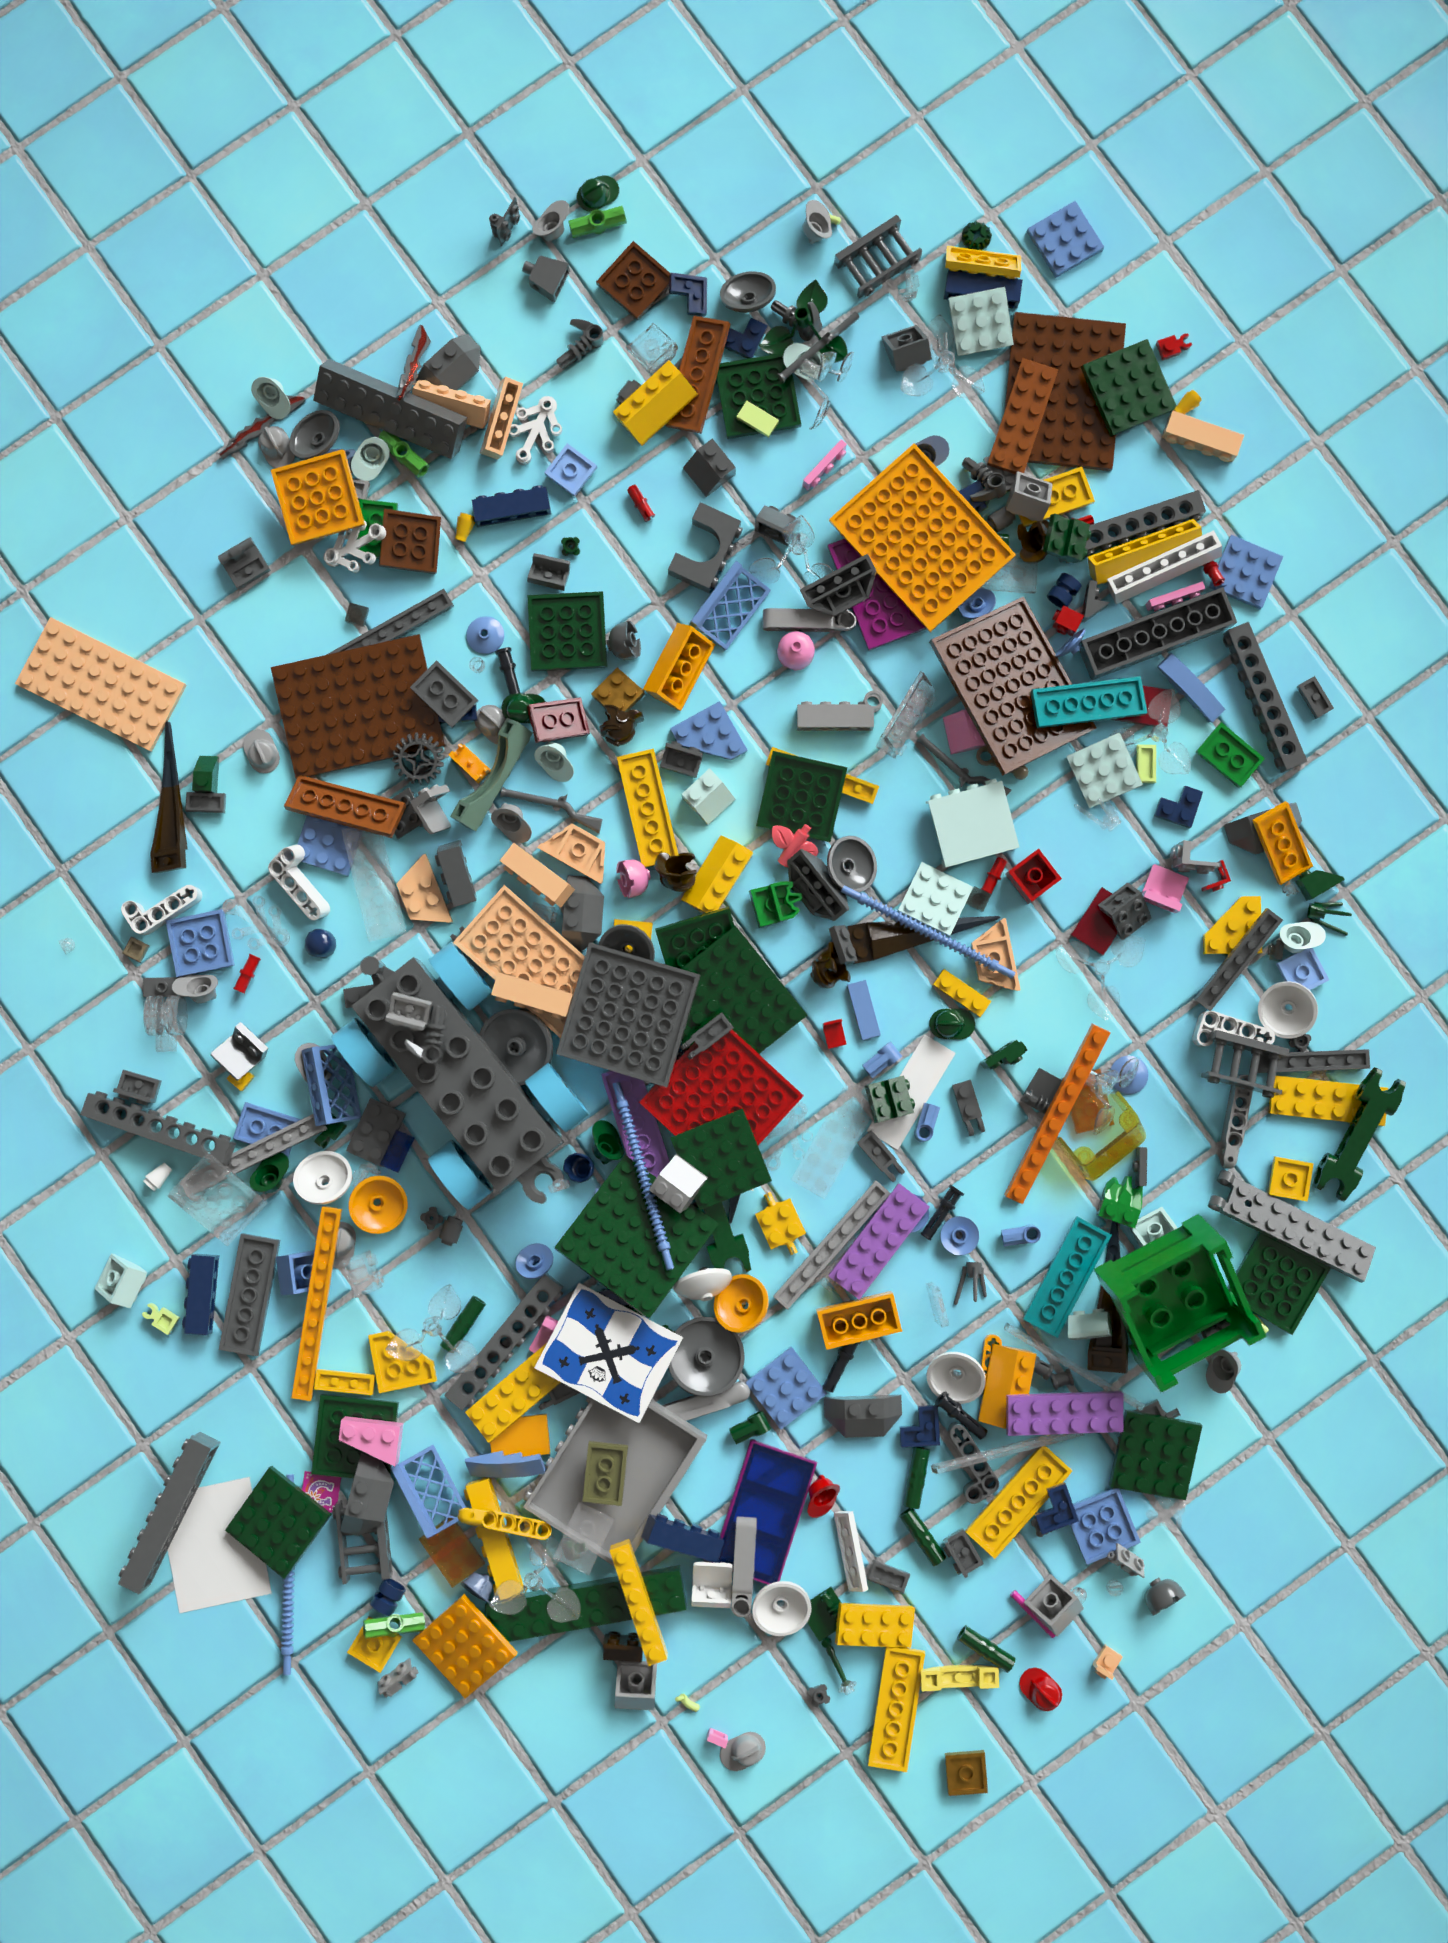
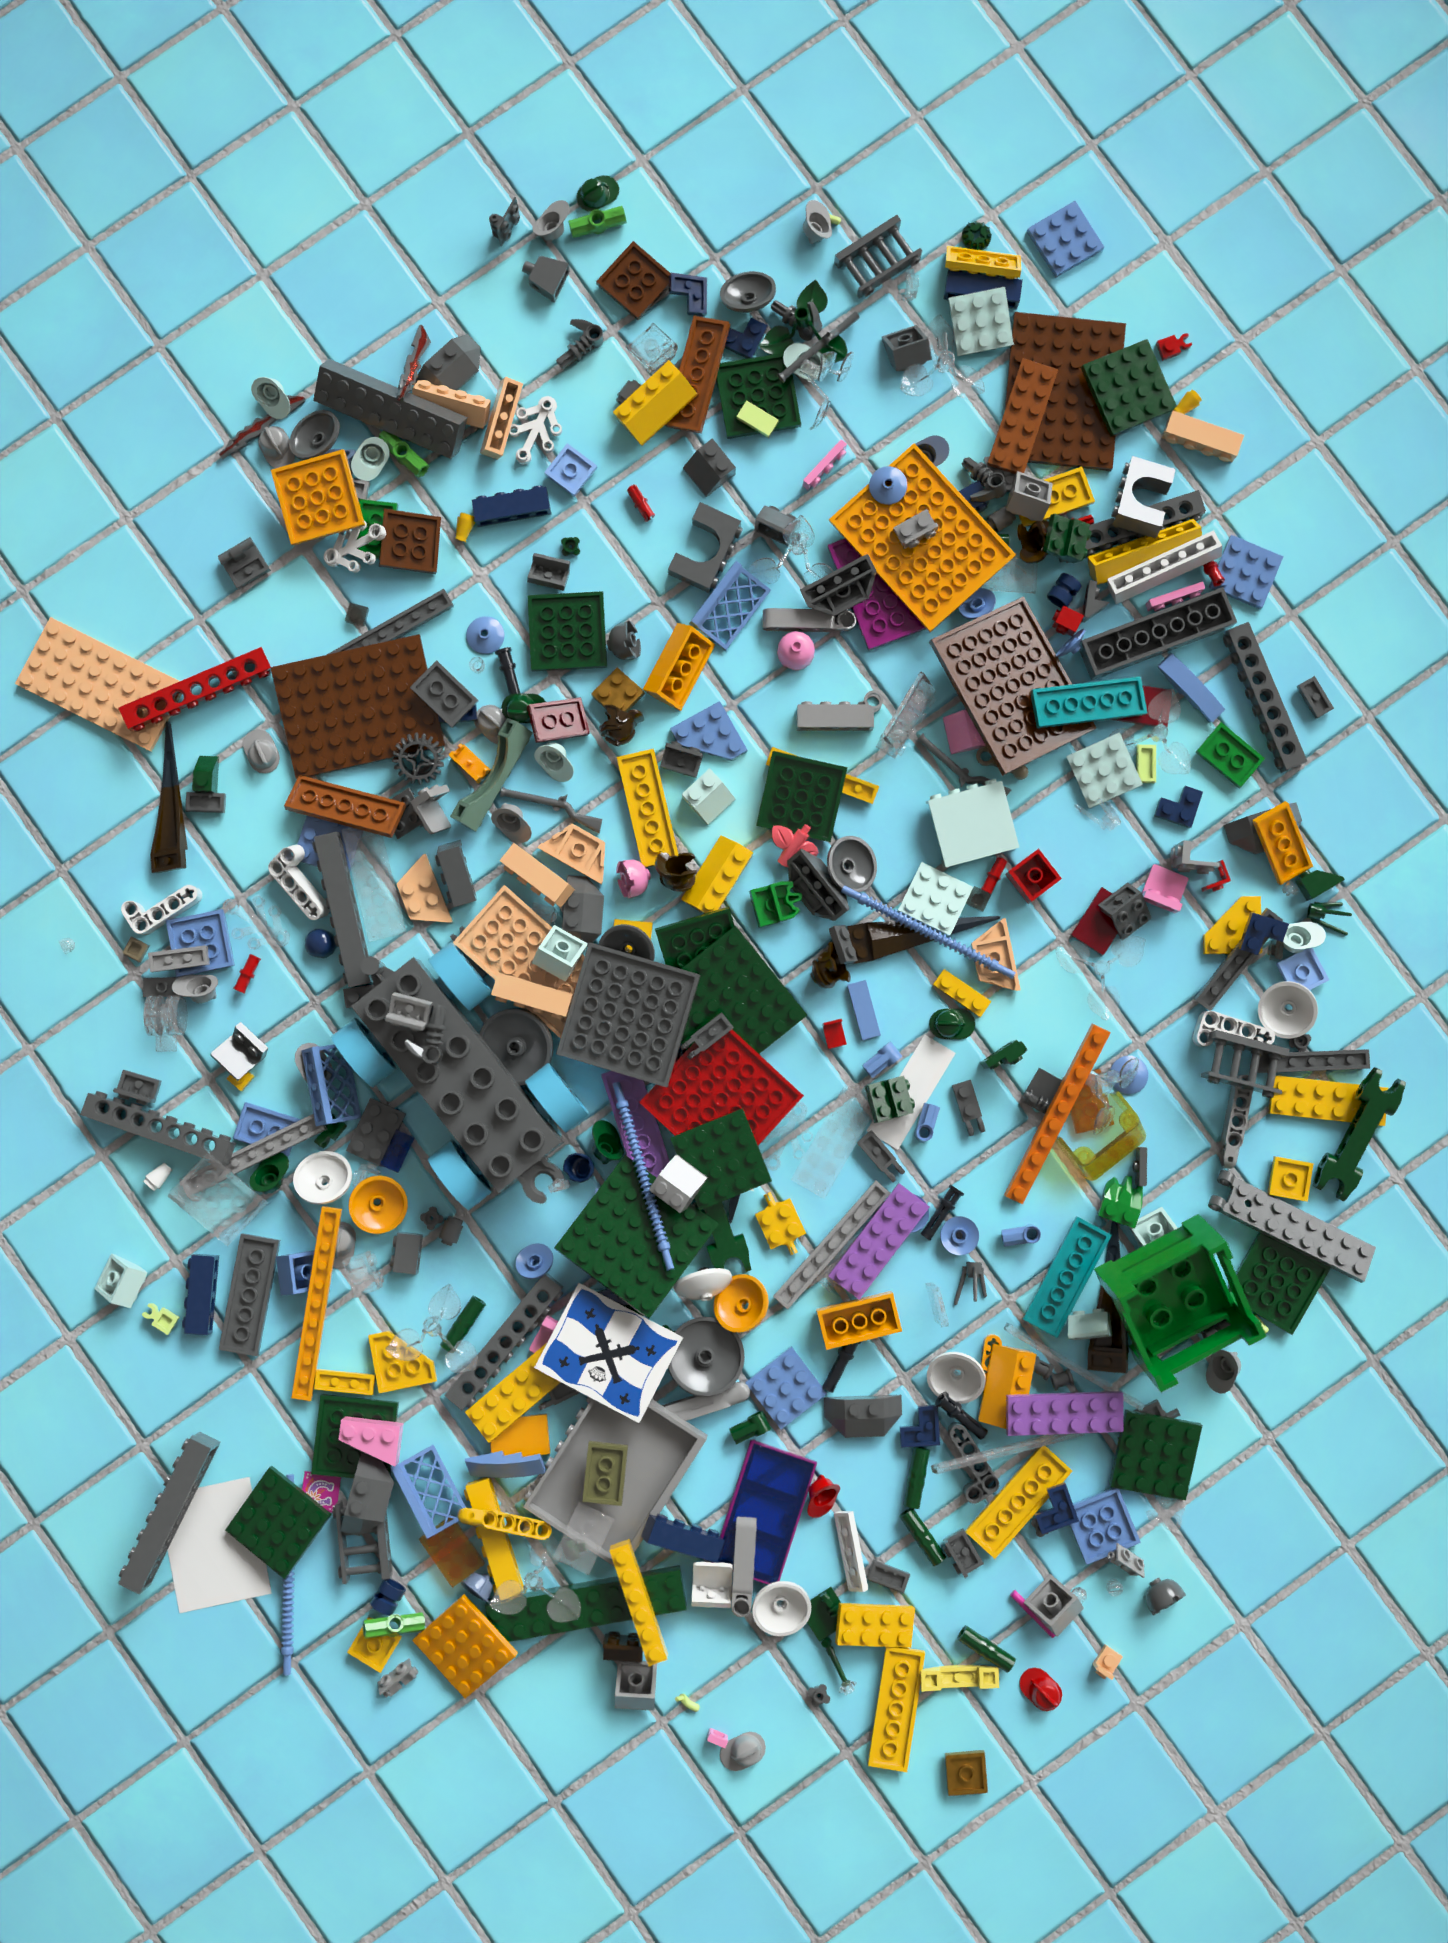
none -> red brick [118,647,271,732]
none -> light grey plate [148,945,210,973]
none -> dark grey brick [312,832,373,988]
none -> dark grey brick [390,1232,423,1275]
none -> light aqua slope [532,925,588,982]
none -> medium blue dish [869,466,907,505]
none -> light grey bracket [893,509,939,549]
none -> arch [1111,456,1176,538]
none -> dark blue plate [1238,912,1289,955]

